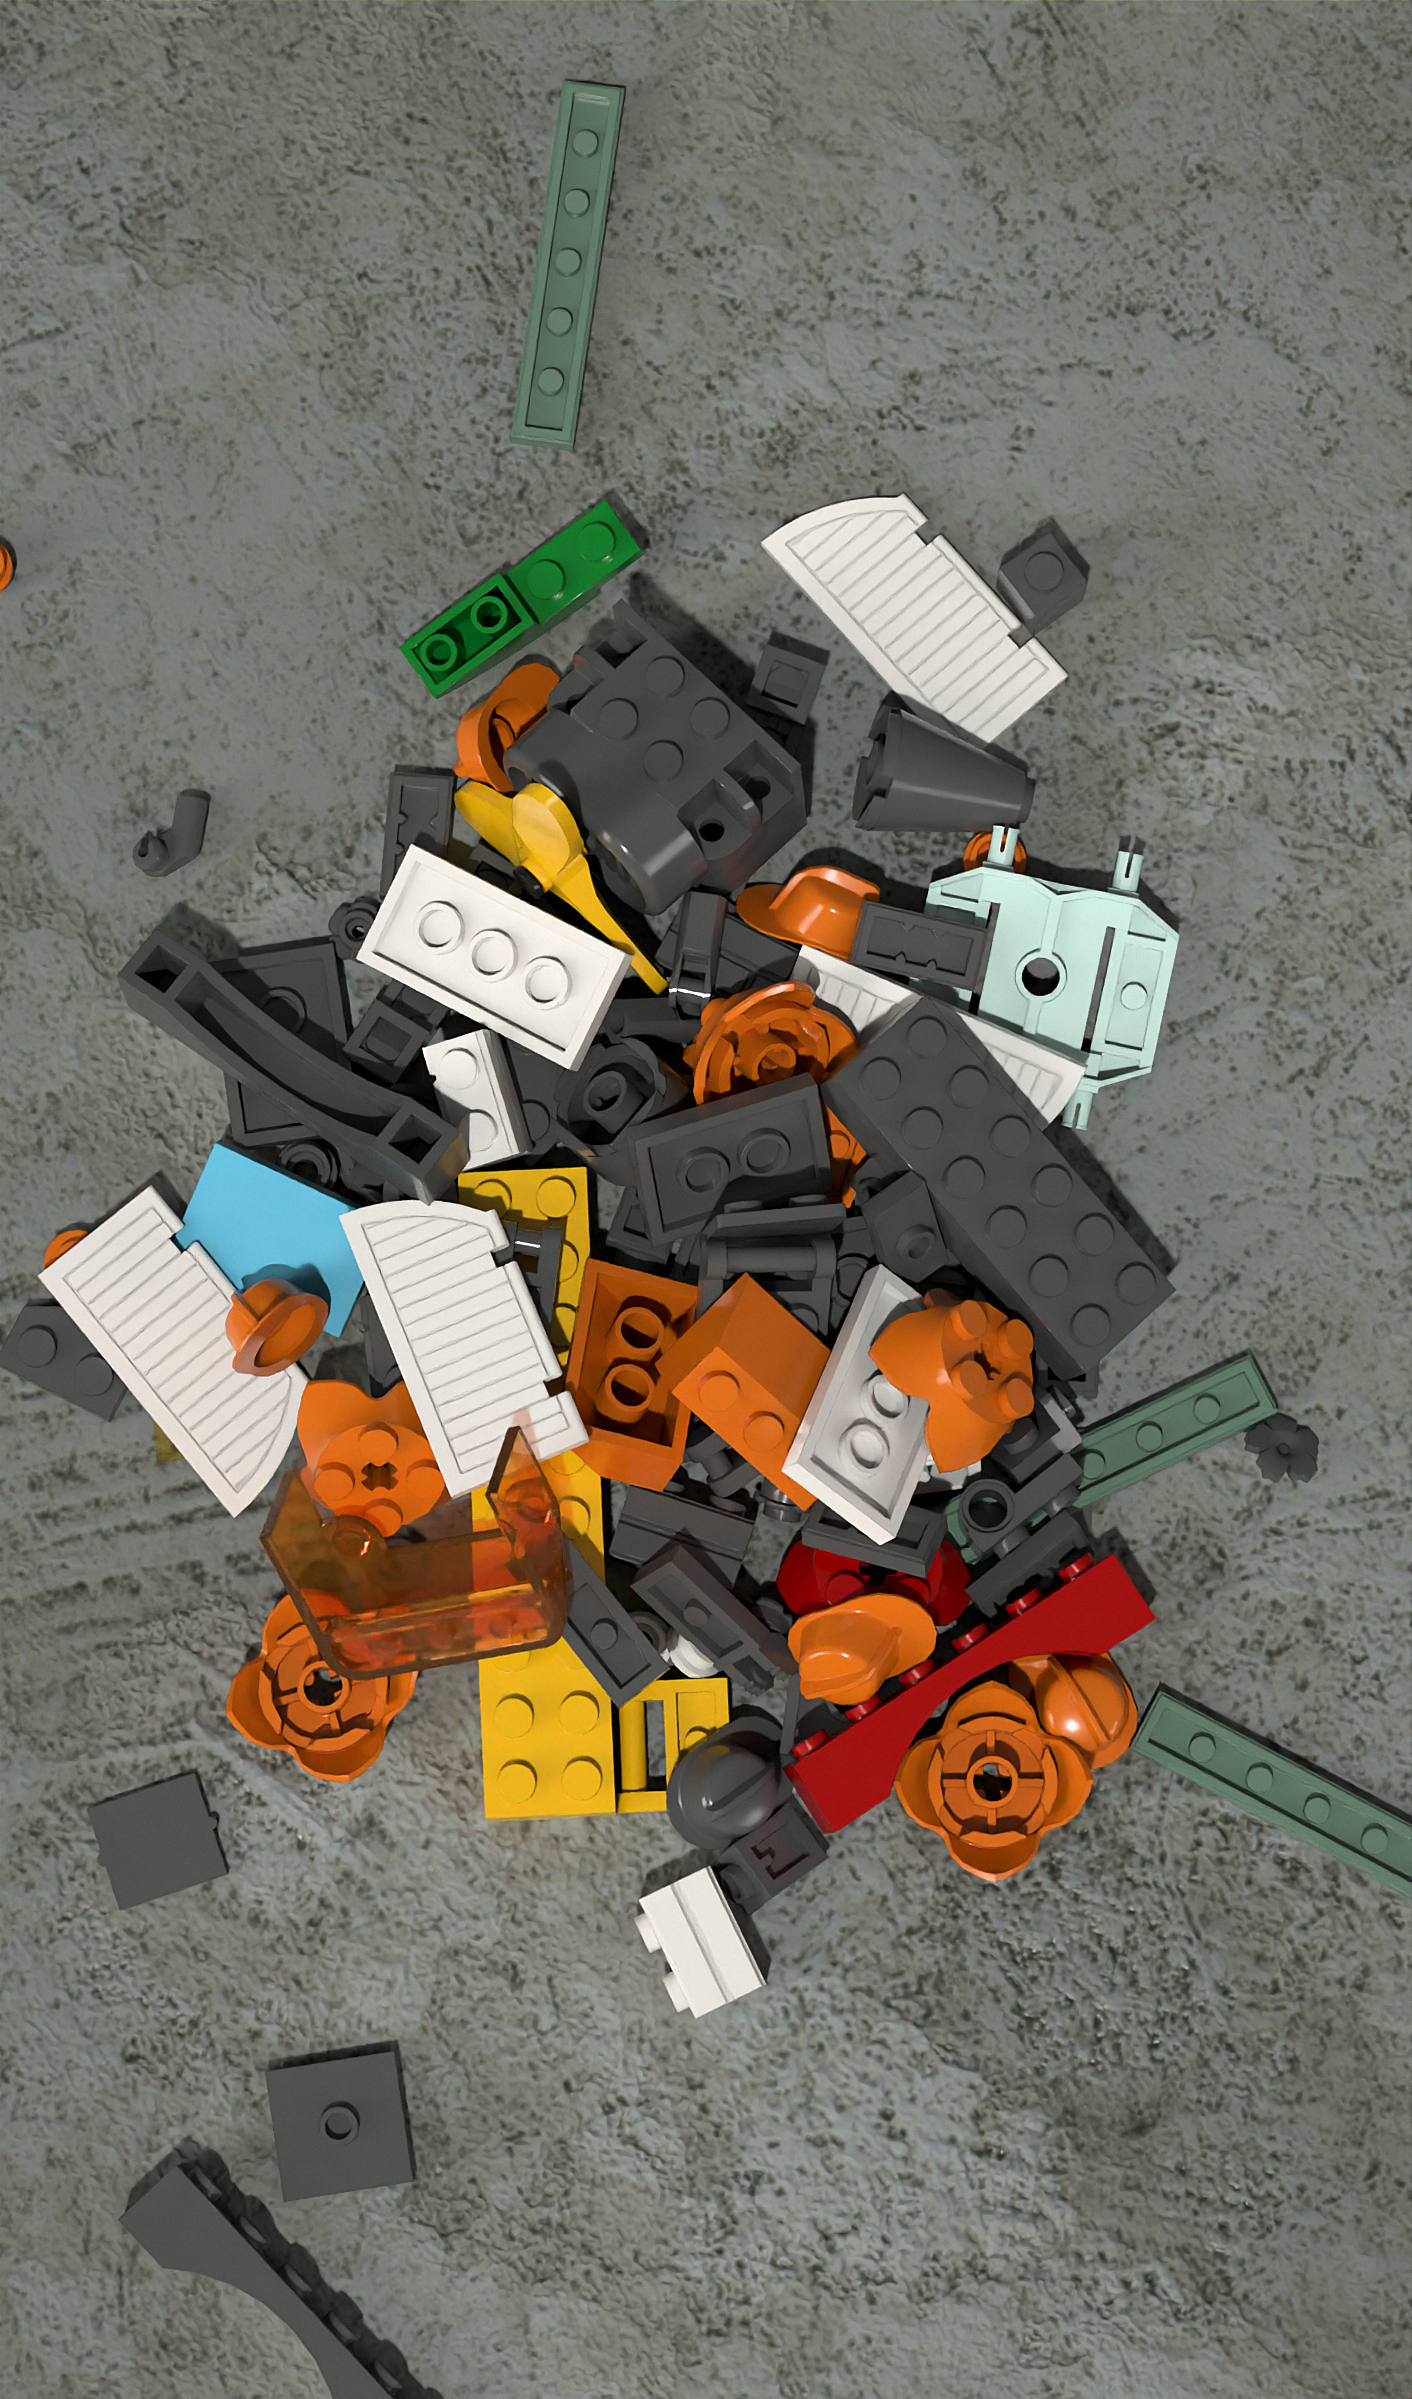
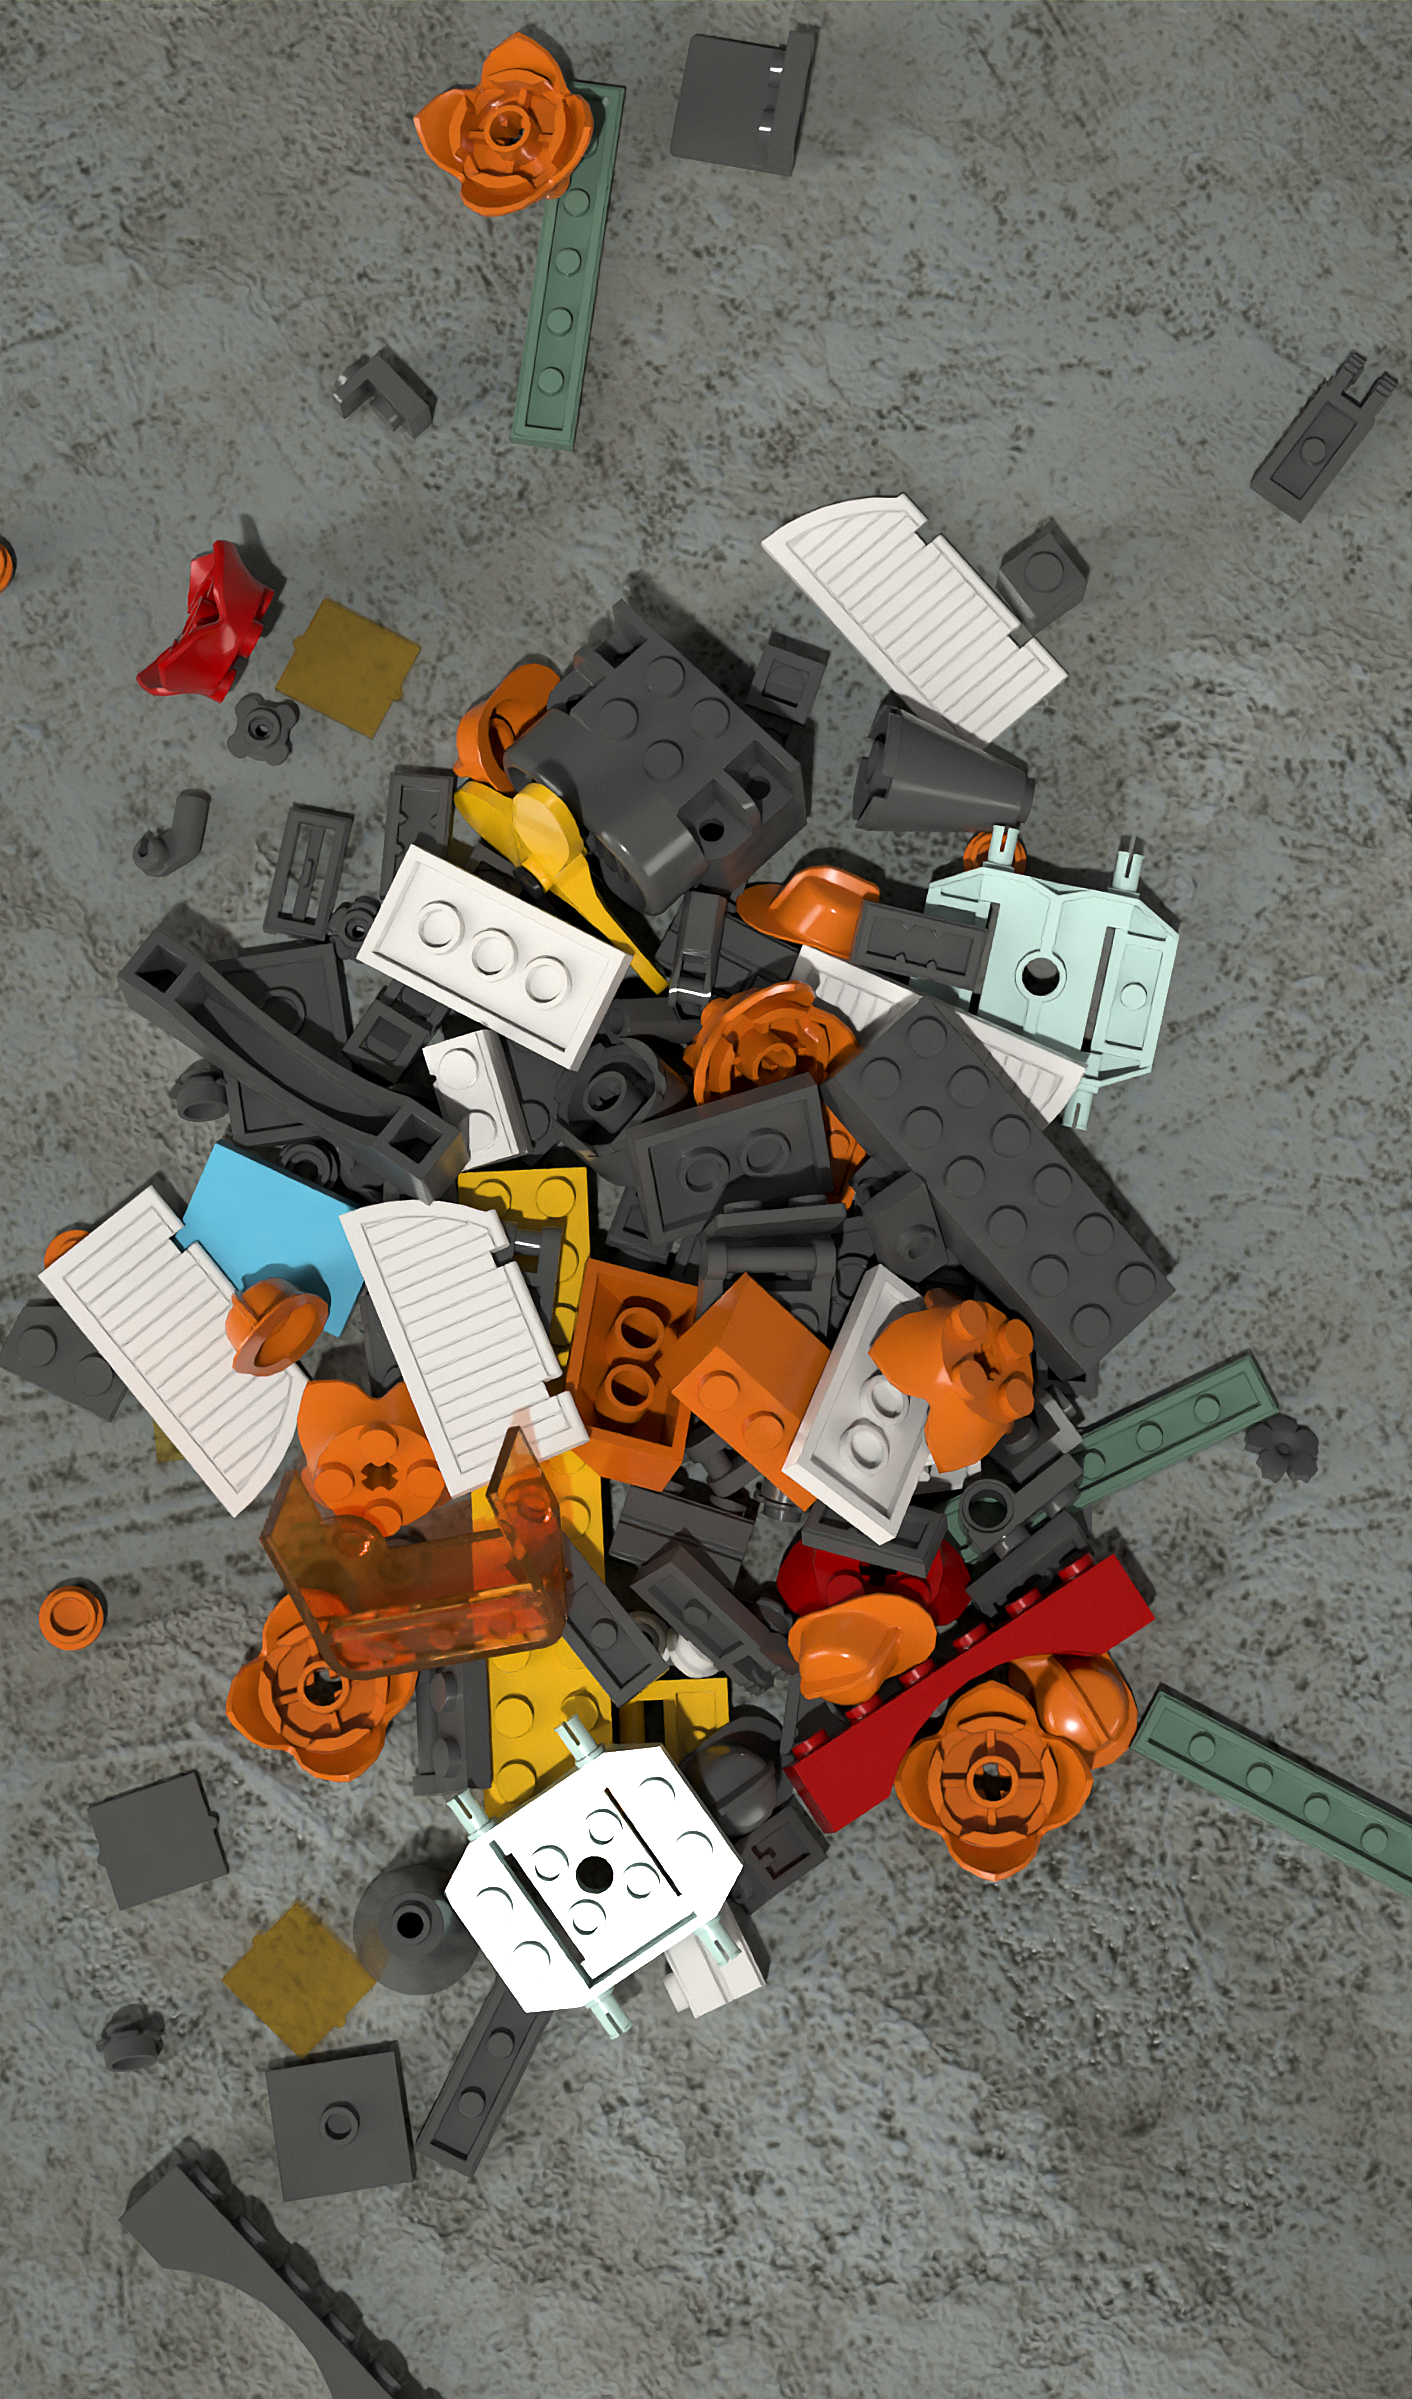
green slope [399,500,645,699] -> none
none -> orange plate [39,1586,104,1651]
none -> dark grey plate [96,2020,160,2072]
none -> red brick [136,540,275,704]
none -> dark grey plate [170,1068,229,1122]
none -> clear yellow piece [221,1903,378,2060]
none -> dark grey plate [227,697,296,766]
none -> dark grey tile [262,807,352,944]
none -> clear yellow piece [275,599,421,741]
none -> dark grey bracket [332,353,432,439]
none -> dark grey cone [353,1865,480,1995]
none -> dark grey plate [412,1657,491,1797]
none -> orange brick [413,32,594,217]
none -> dark grey tile [413,1974,555,2179]
none -> light aqua piece [444,1713,744,2040]
none -> dark grey bracket [670,30,814,177]
none -> dark grey hinge [1250,353,1399,524]

